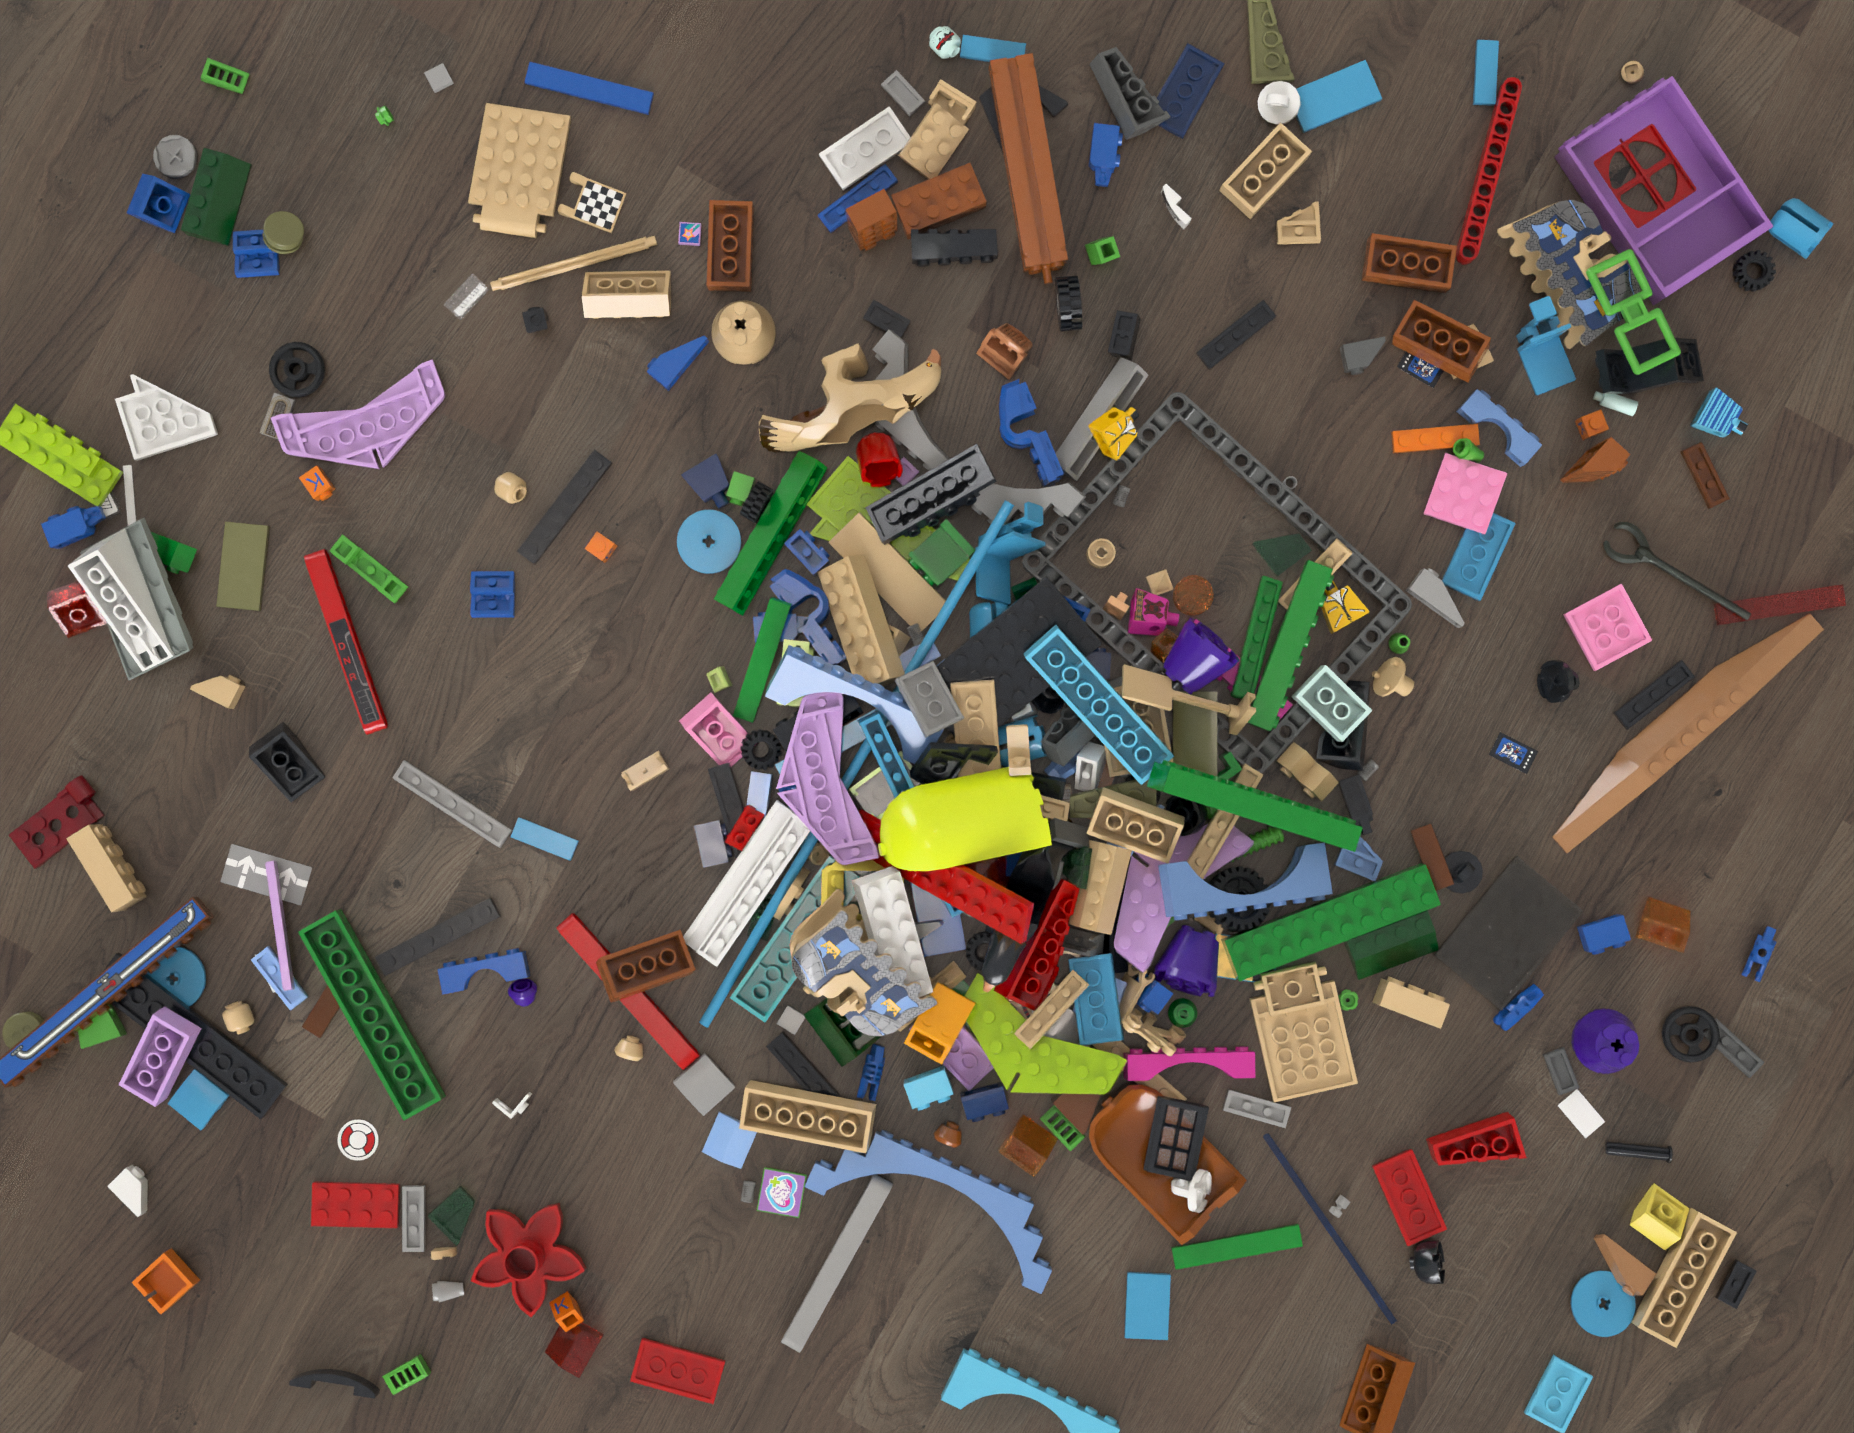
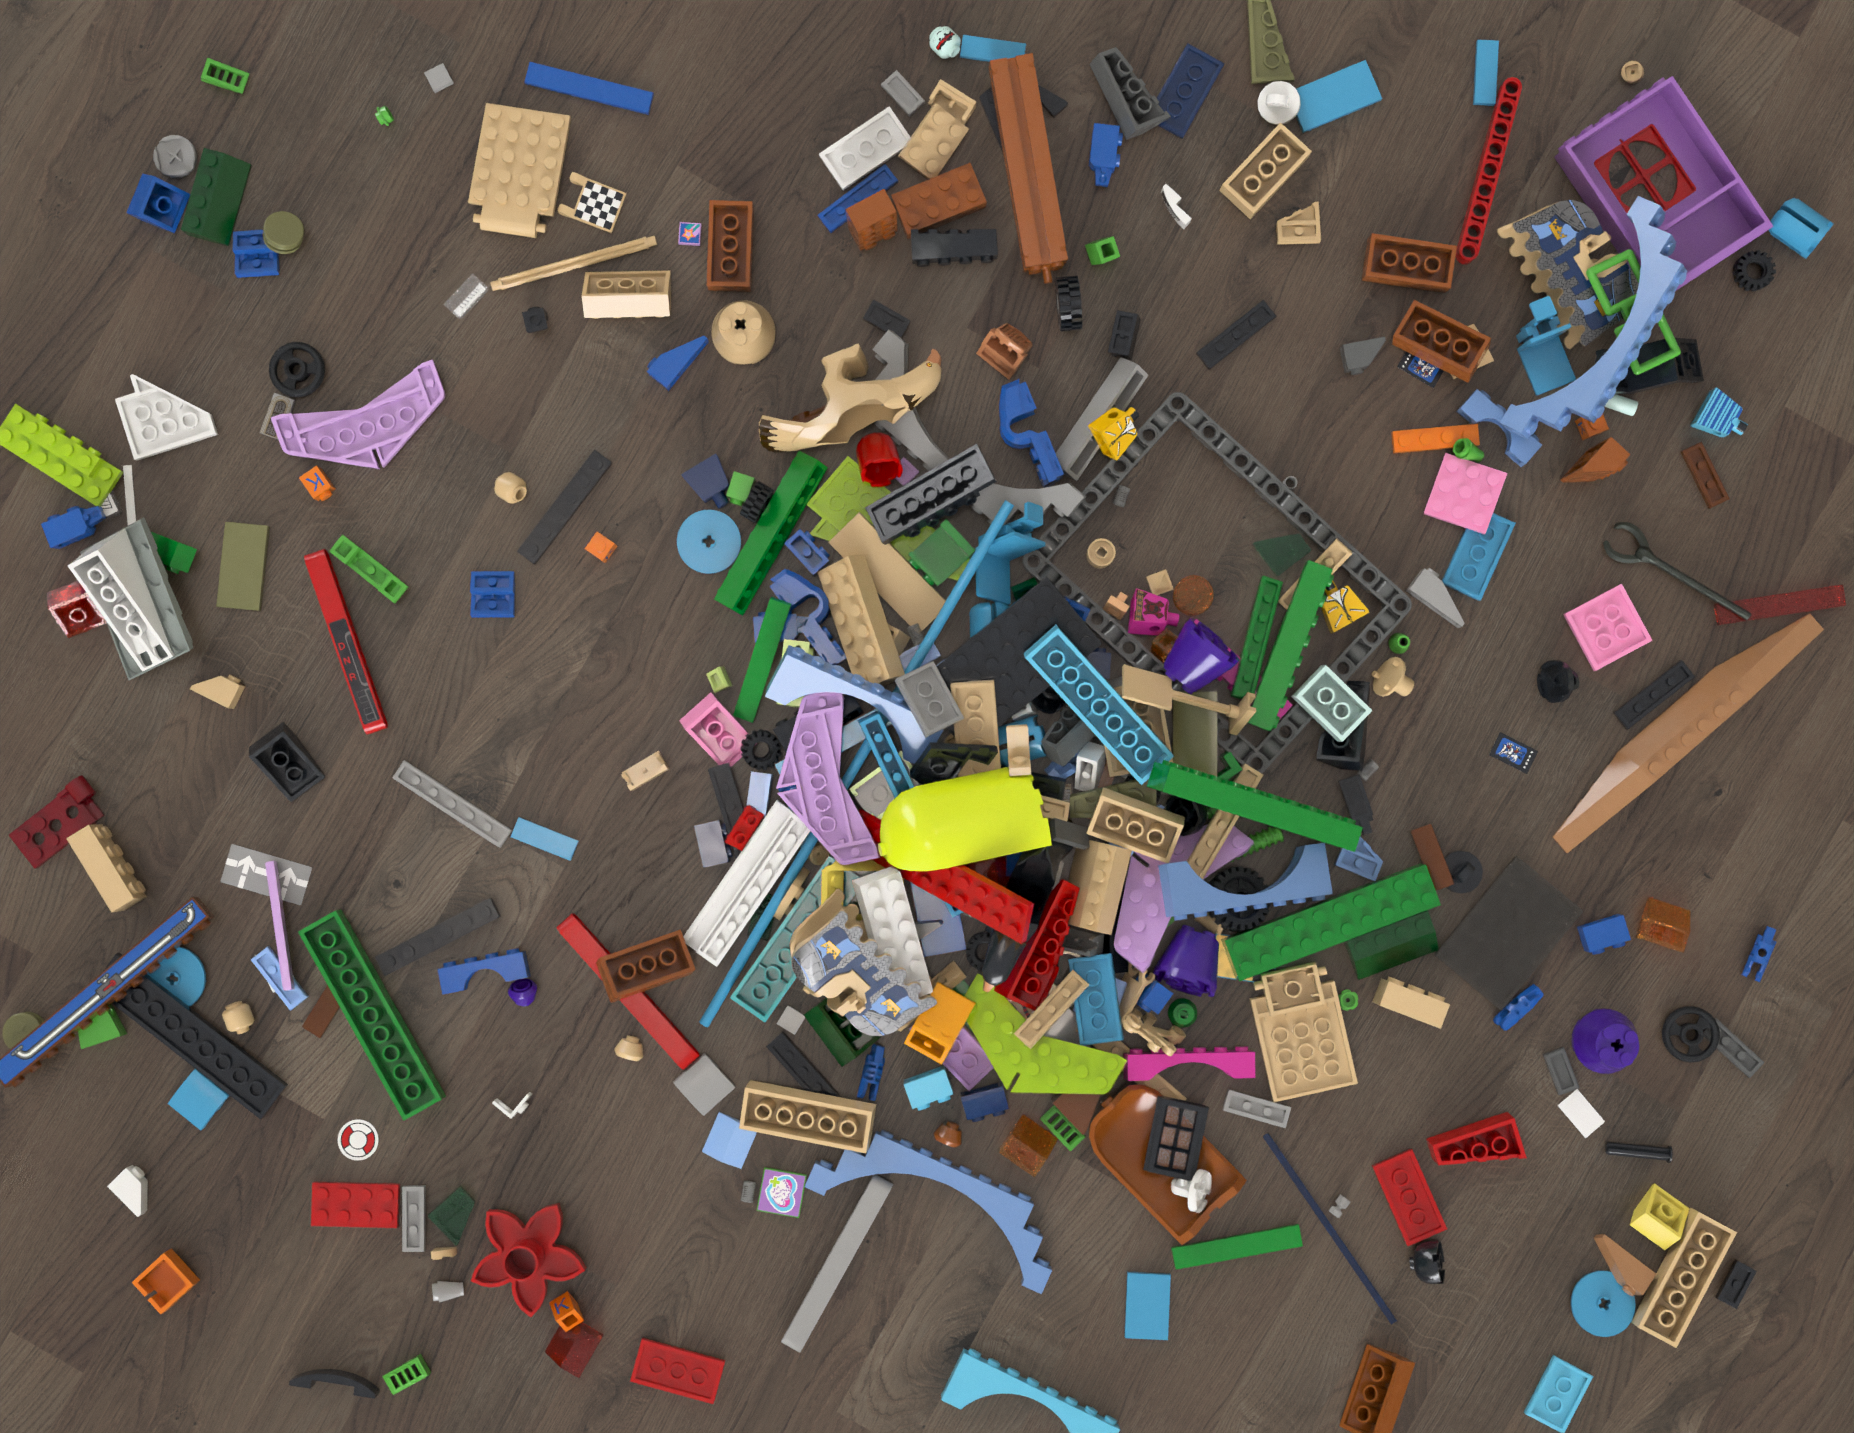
lavender brick [119,1006,201,1107] -> none
clear green wing [1062,847,1092,890] -> none
tan brick [1277,742,1339,802] -> none
none -> medium blue arch [1500,196,1687,440]

